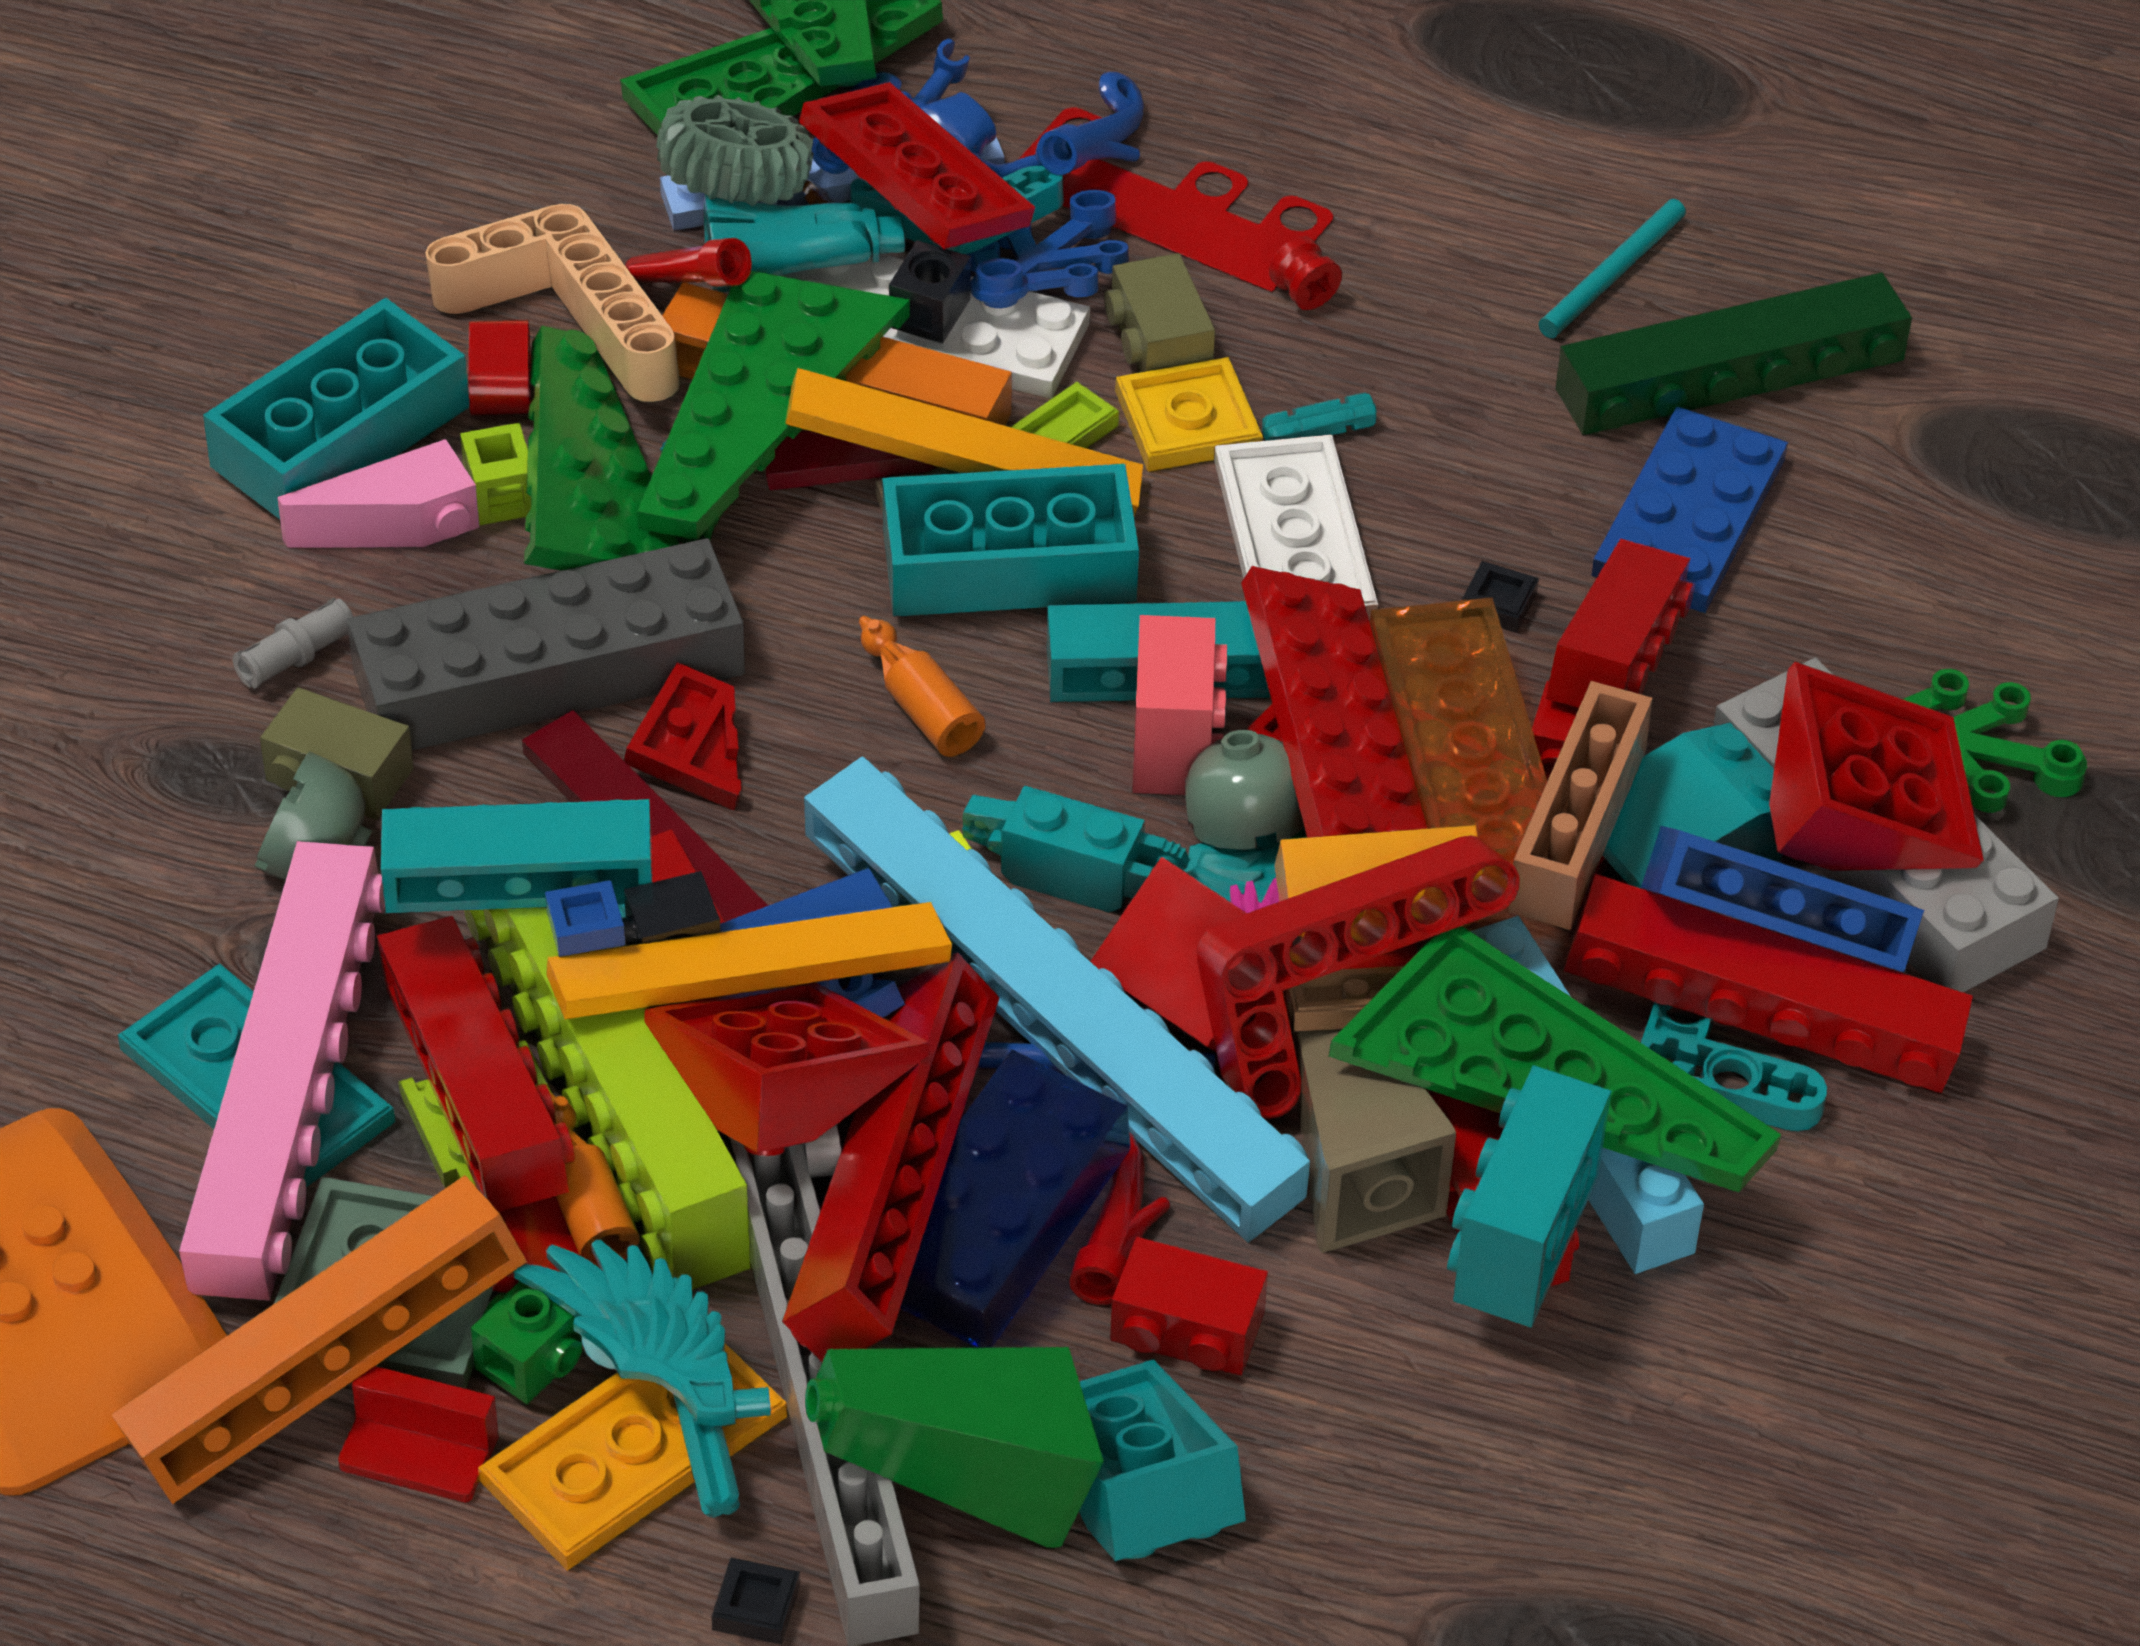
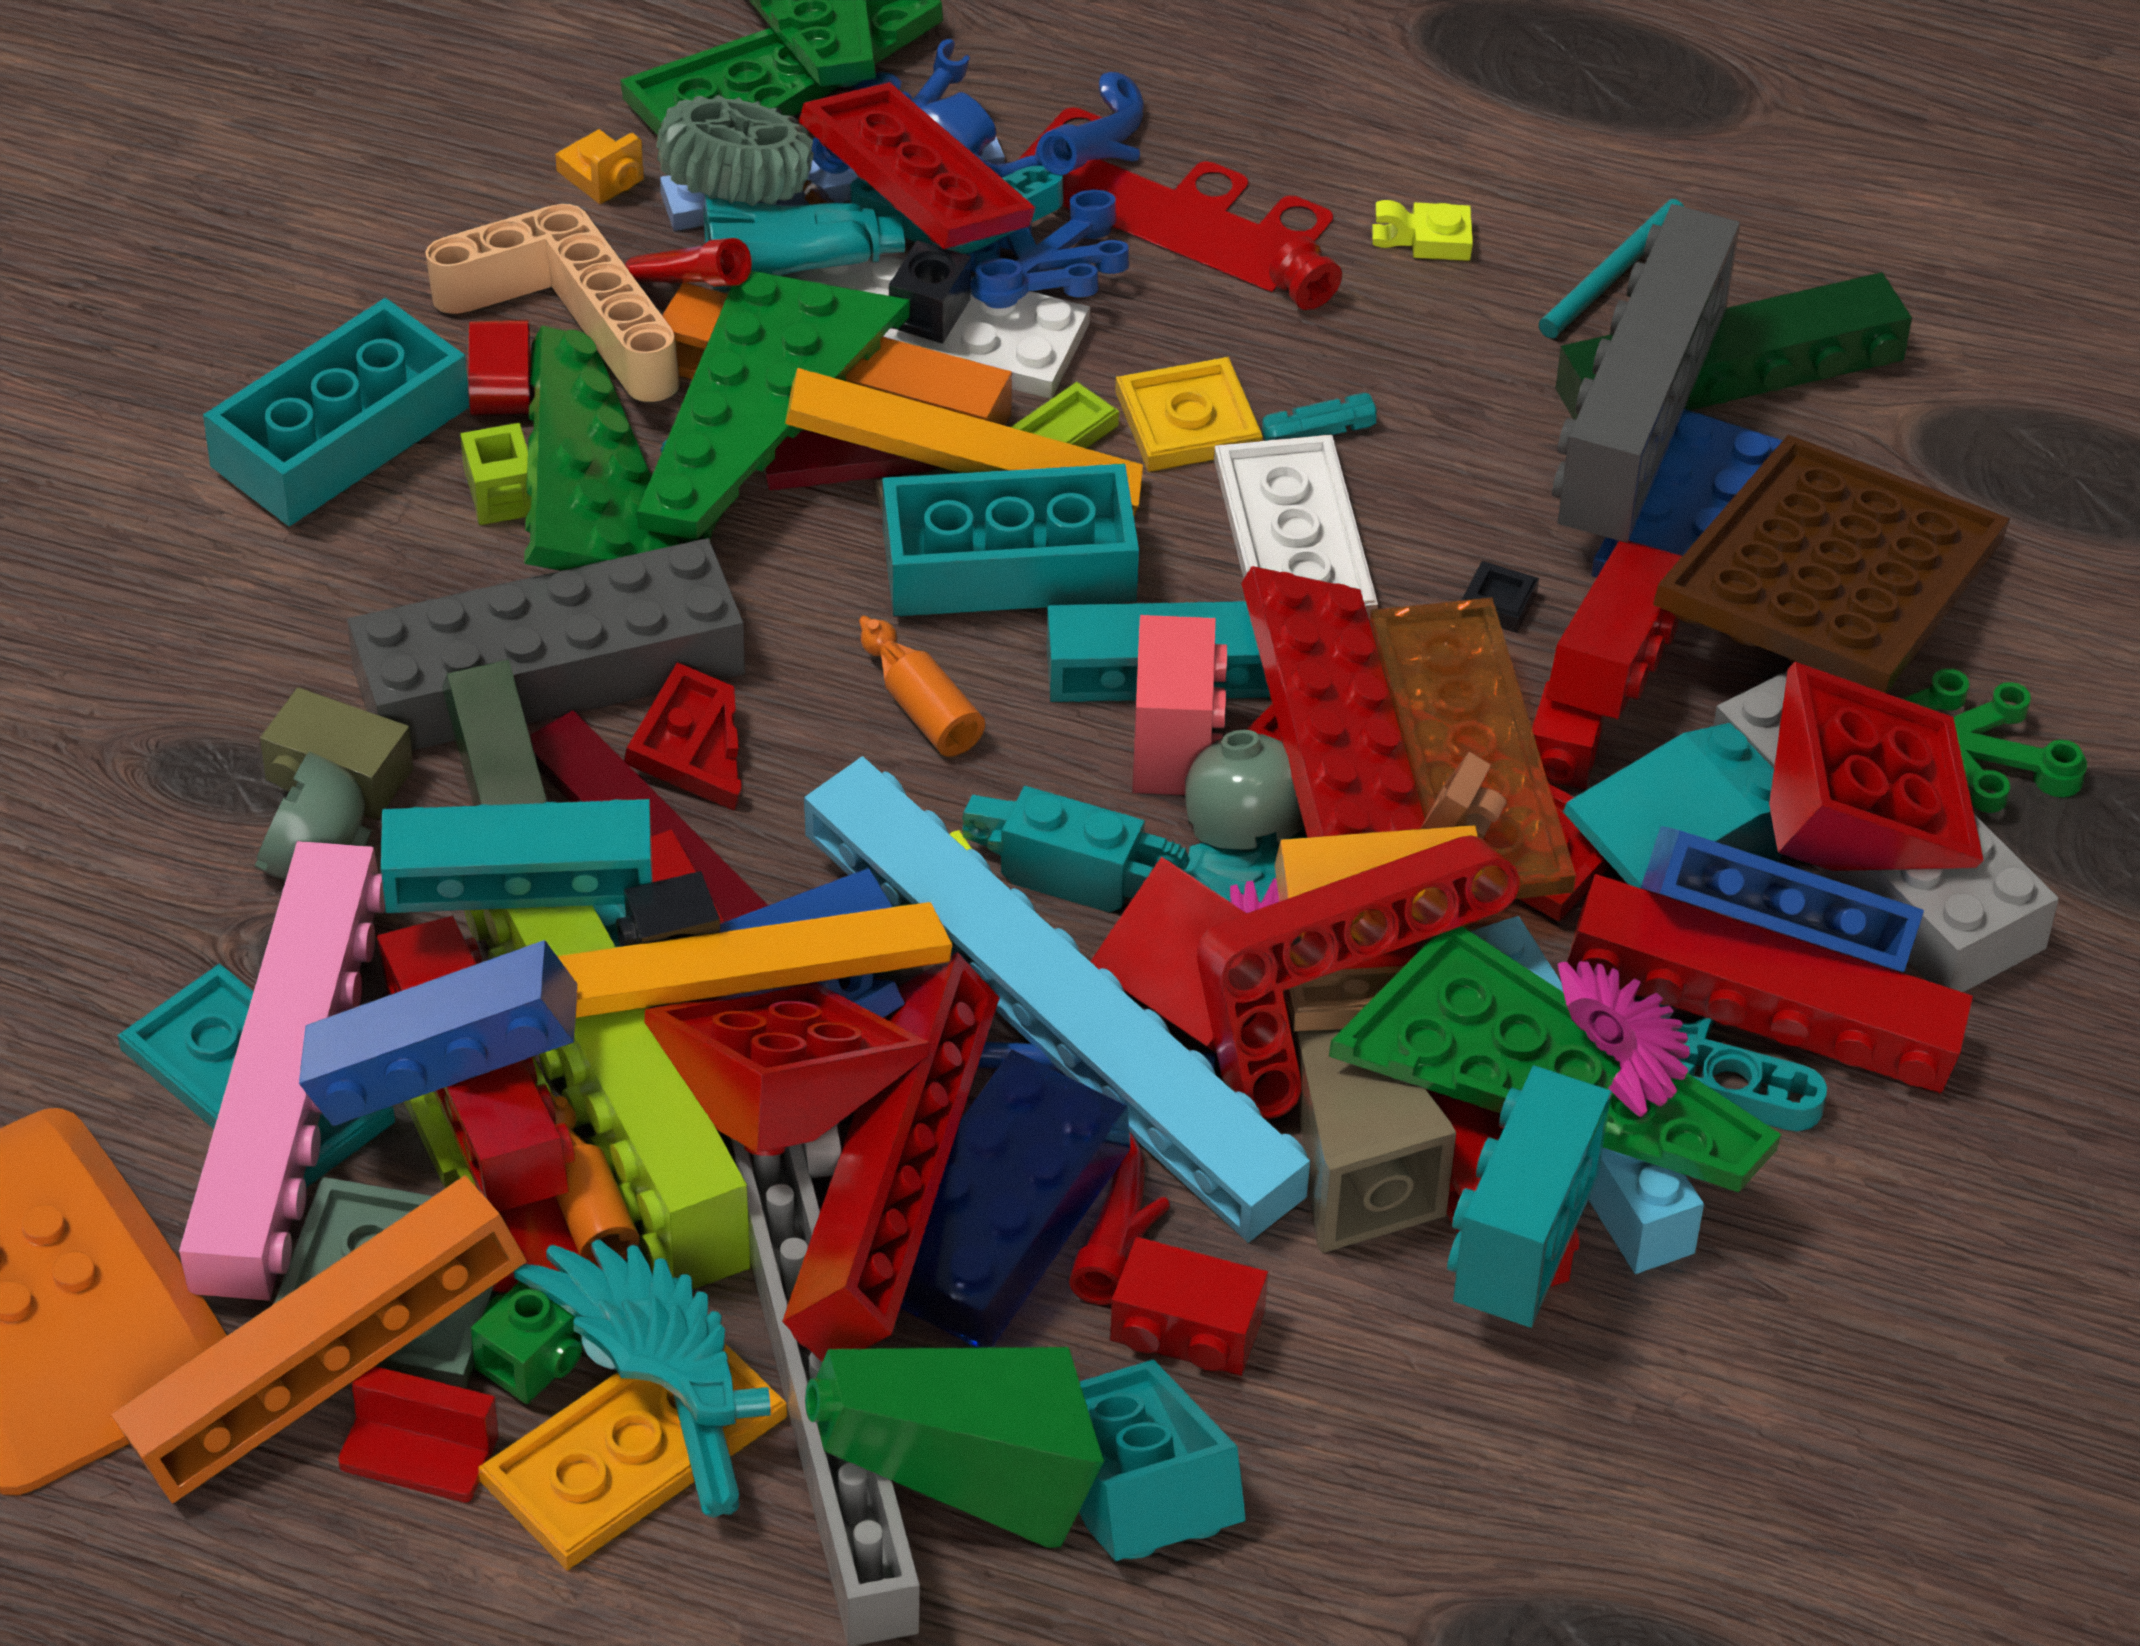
light grey pin [233,598,354,689] -> none
bright pink slope [277,439,479,548] -> none
blue tile [545,880,625,957] -> none
black tile [711,1557,800,1645] -> none
olive brick [1104,253,1215,372] -> none
nougat brick [1508,681,1653,930] -> none
none -> blue brick [299,940,578,1126]
none -> dark green brick [442,659,547,806]
none -> light orange bracket [555,129,644,205]
none -> neon yellow plate [1372,200,1473,261]
none -> nougat tile [1420,752,1507,839]
none -> dark grey brick [1552,204,1740,543]
none -> dark pink hair [1558,961,1690,1117]
none -> reddish brown plate [1653,434,2010,693]

